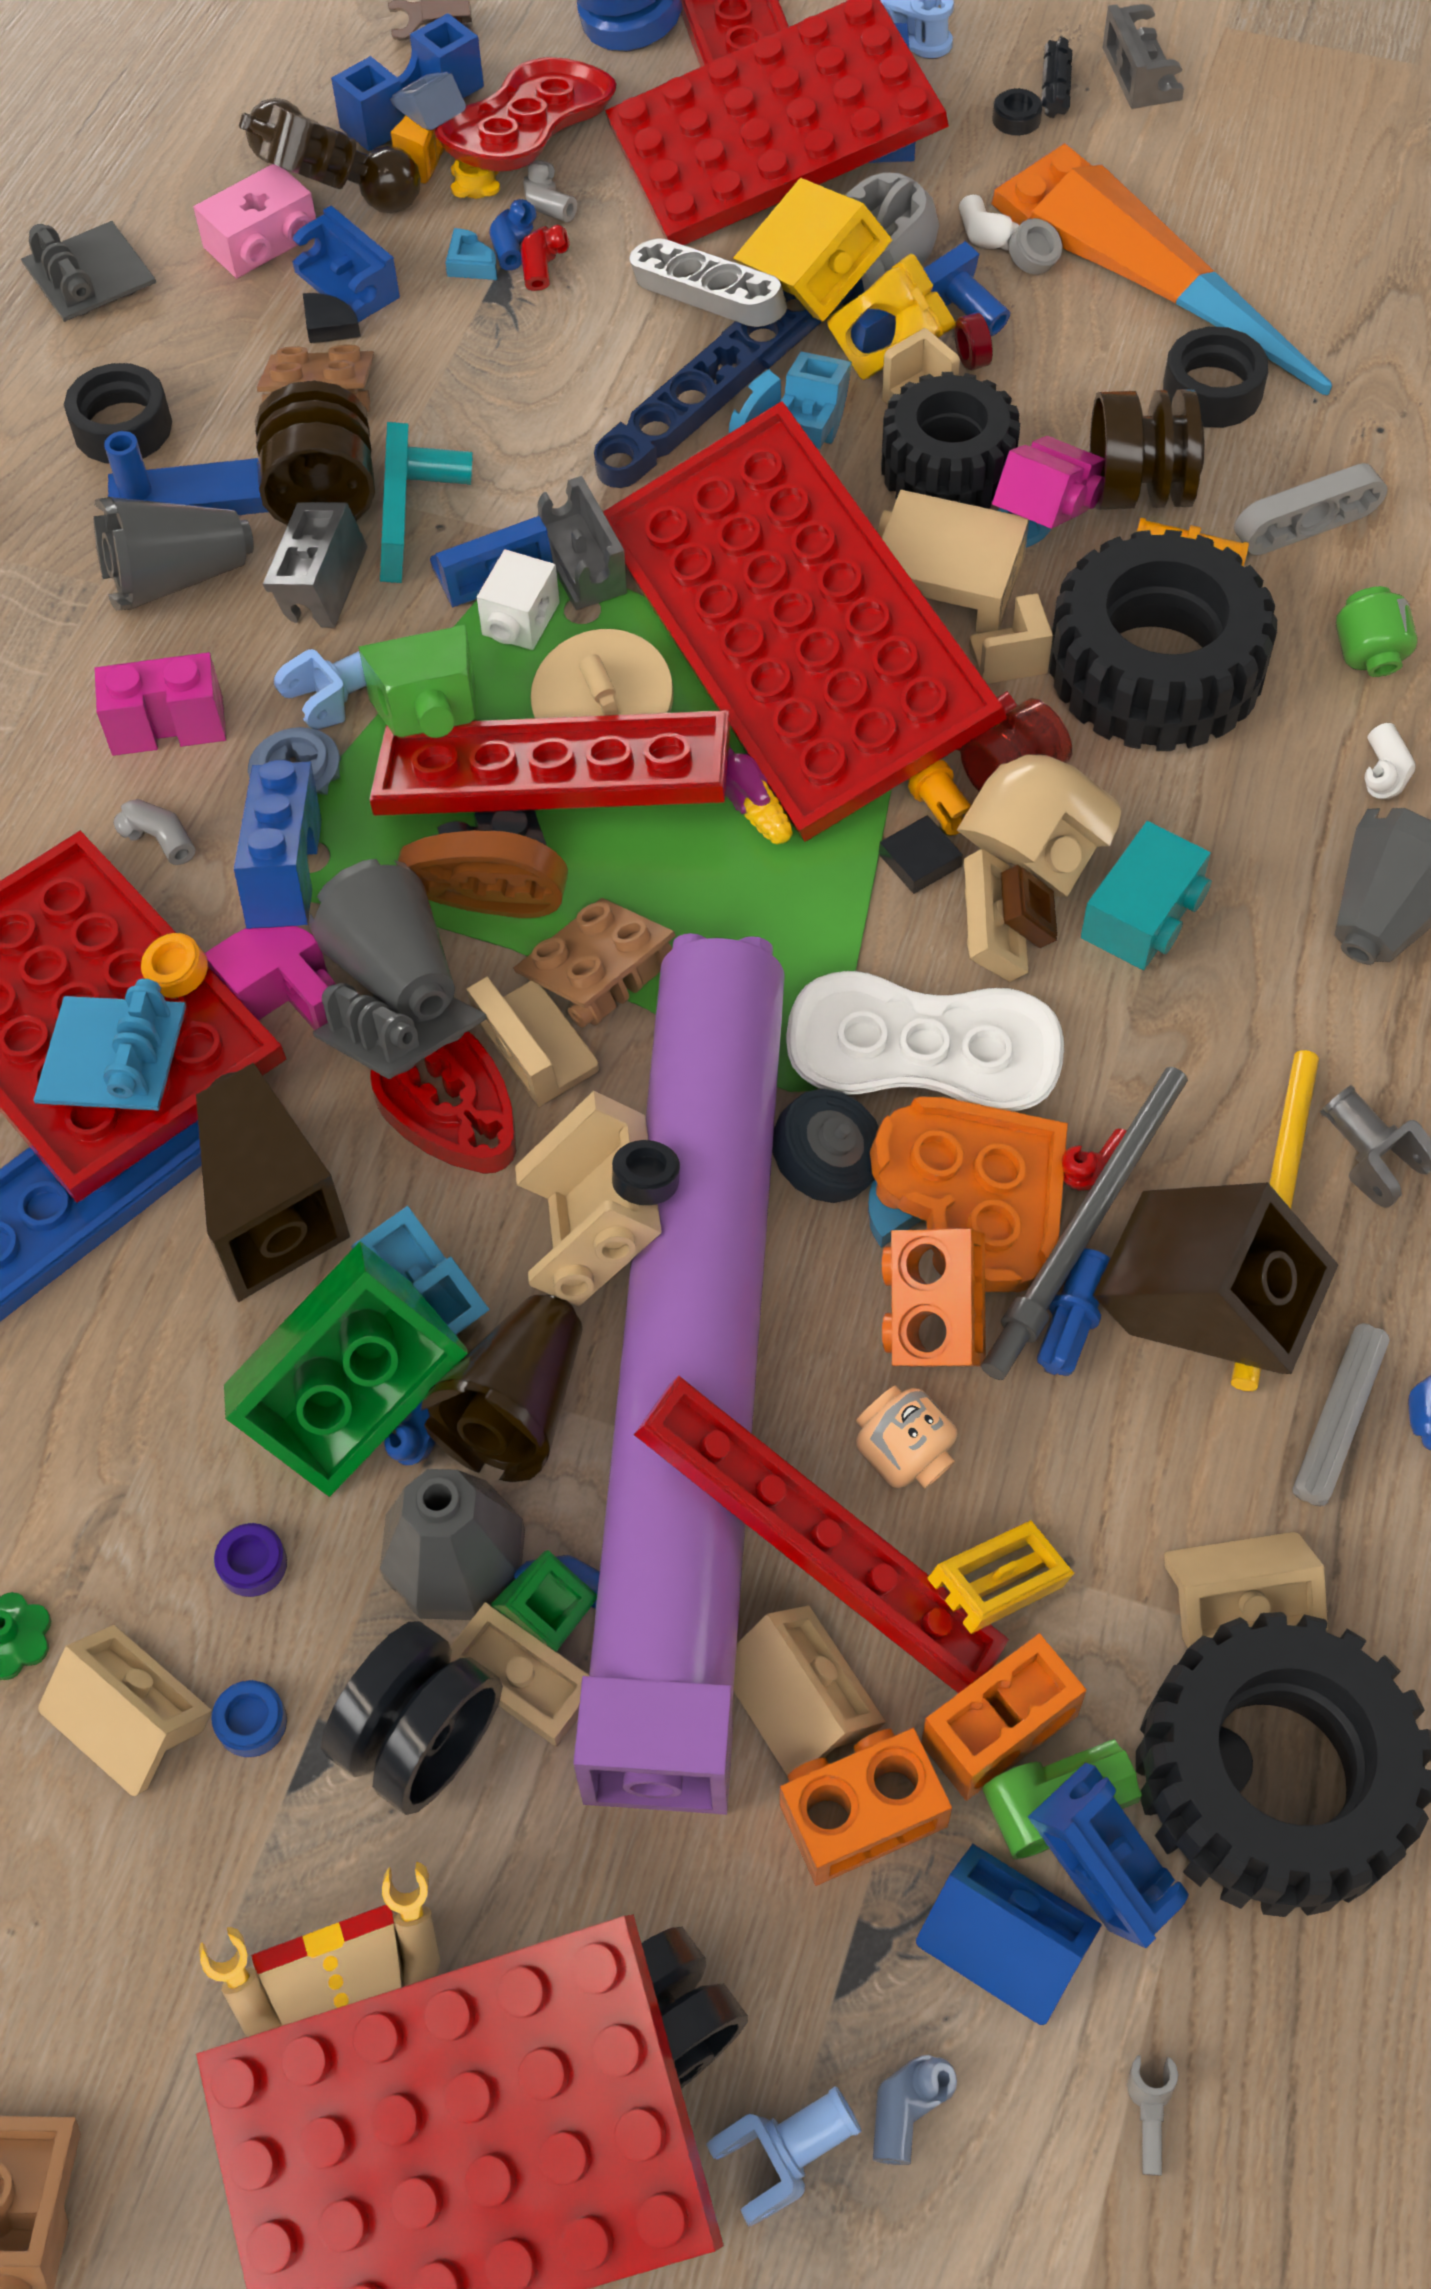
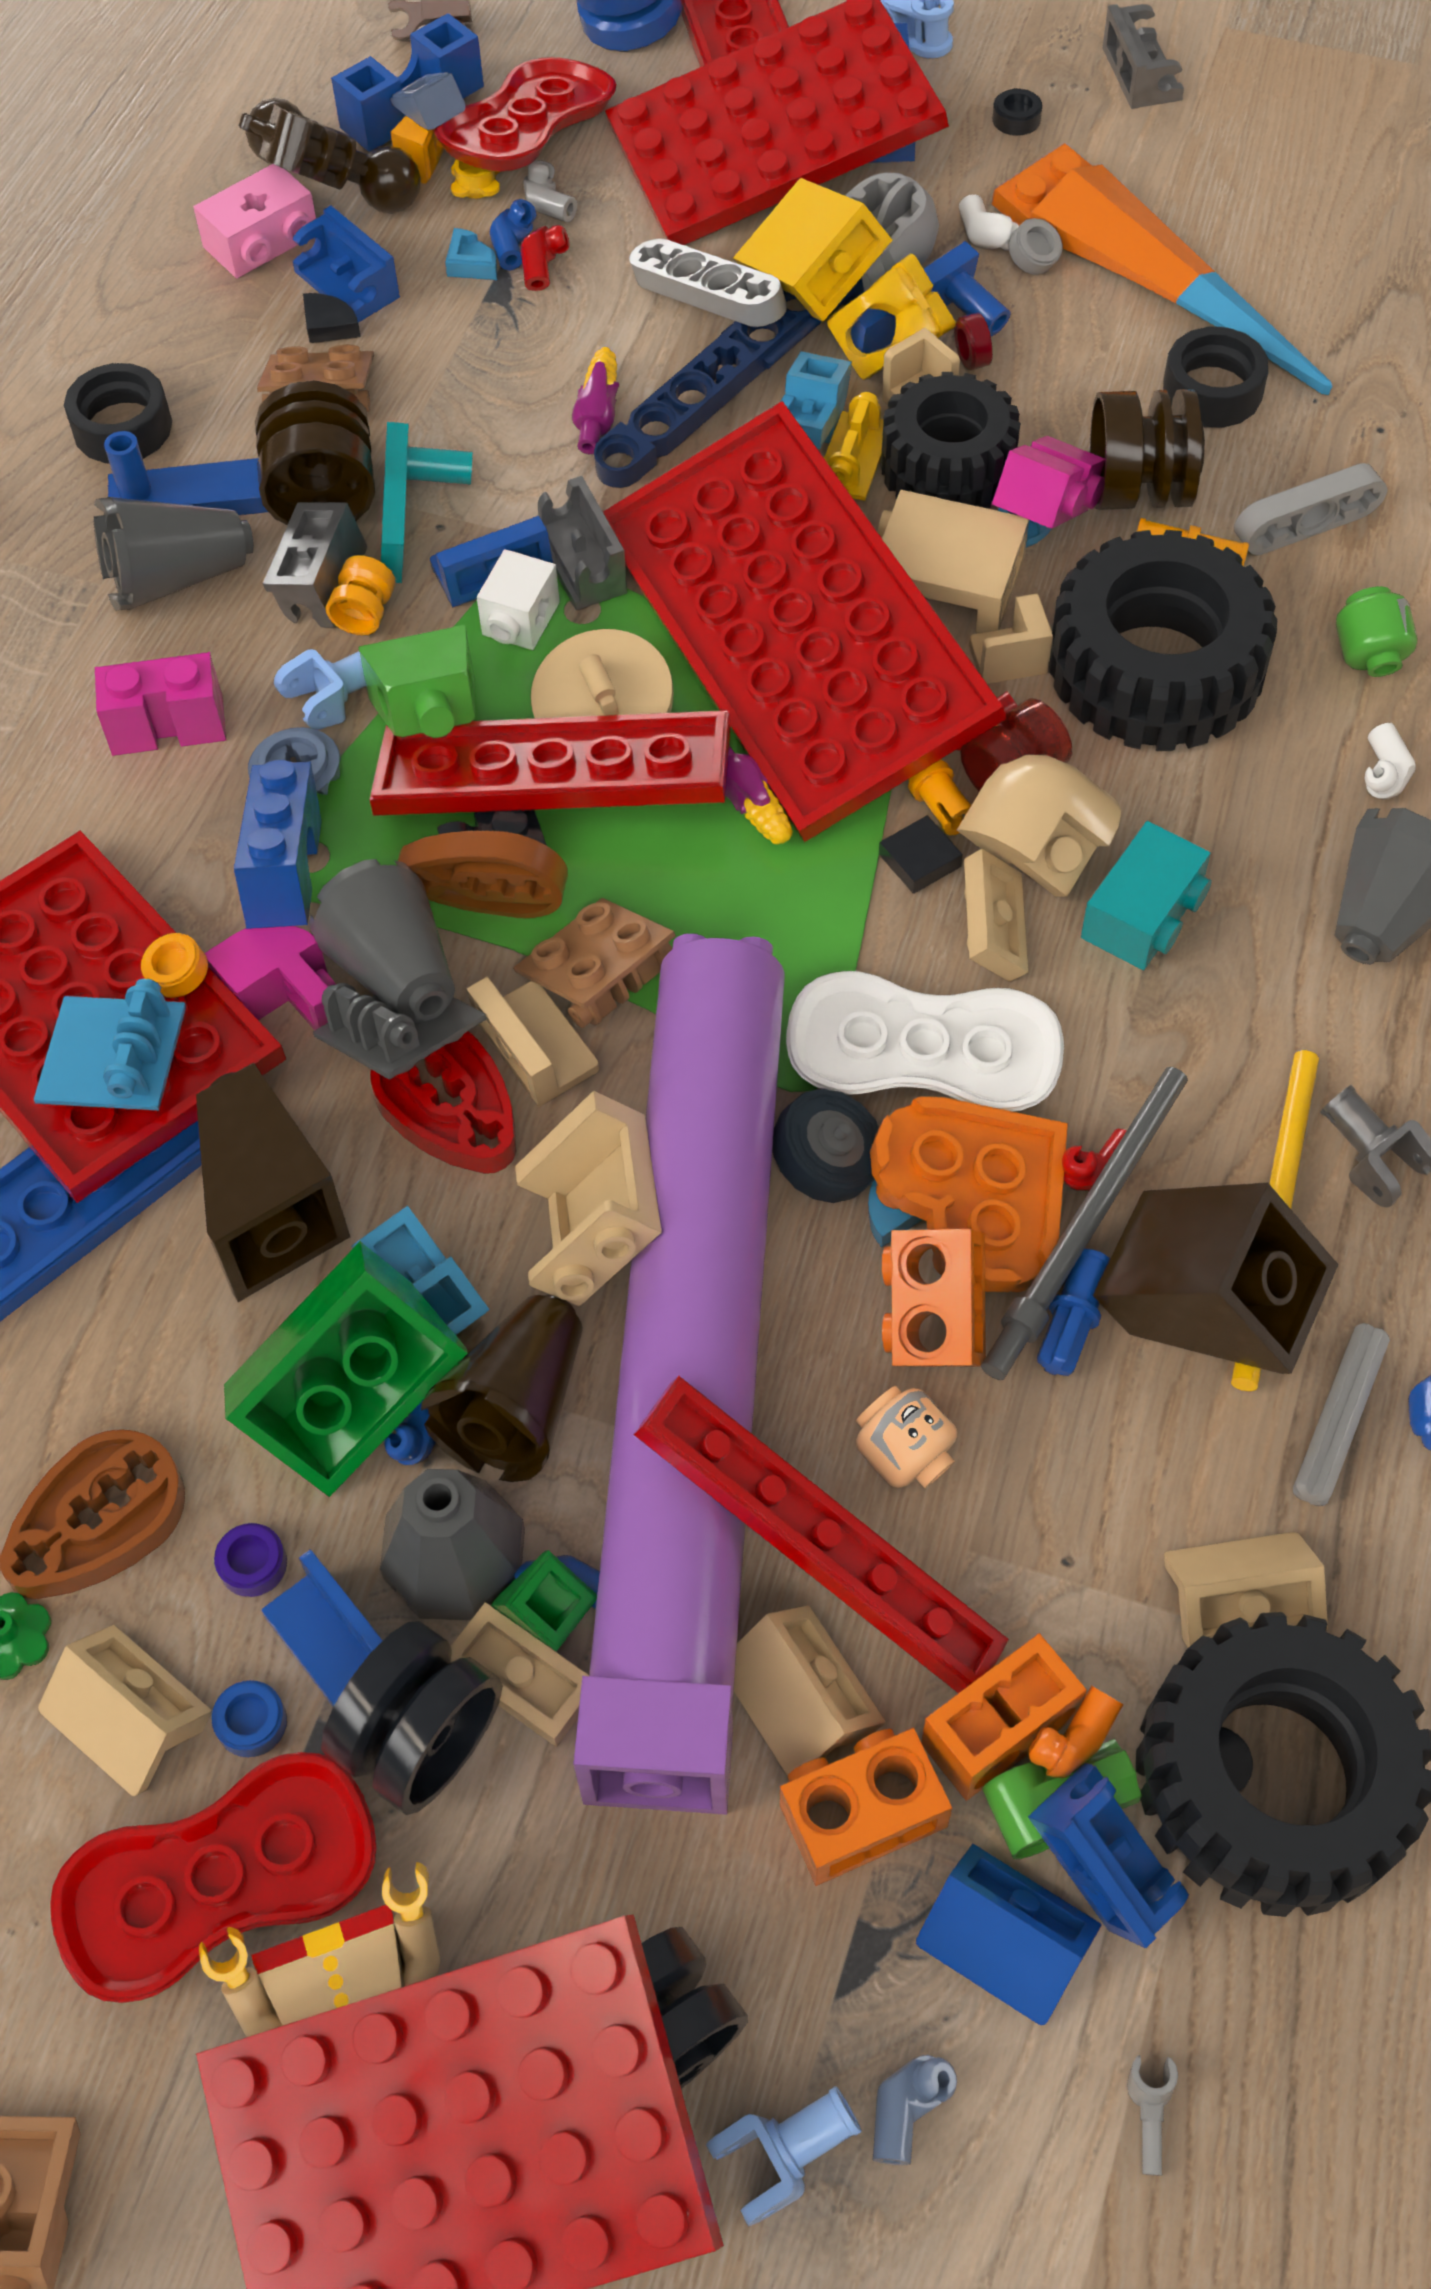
dark grey hinge [21,221,156,322] -> none
light grey arm [113,799,196,865] -> none
black tile [612,1140,680,1205] -> none
dark azure tile [729,369,781,433] -> none
yellow tile [927,1520,1075,1634] -> none
reddish brown tile [1001,865,1058,948] -> none
black axle [1041,36,1073,118] -> none
none -> dark orange piece [0,1429,185,1600]
none -> red plate [50,1752,377,2003]
none -> blue panel [261,1549,383,1707]
none -> light orange wheel [326,555,395,635]
none -> magenta piece [572,347,619,454]
none -> yellow hinge [824,392,883,501]
none -> orange arm [1028,1685,1124,1778]

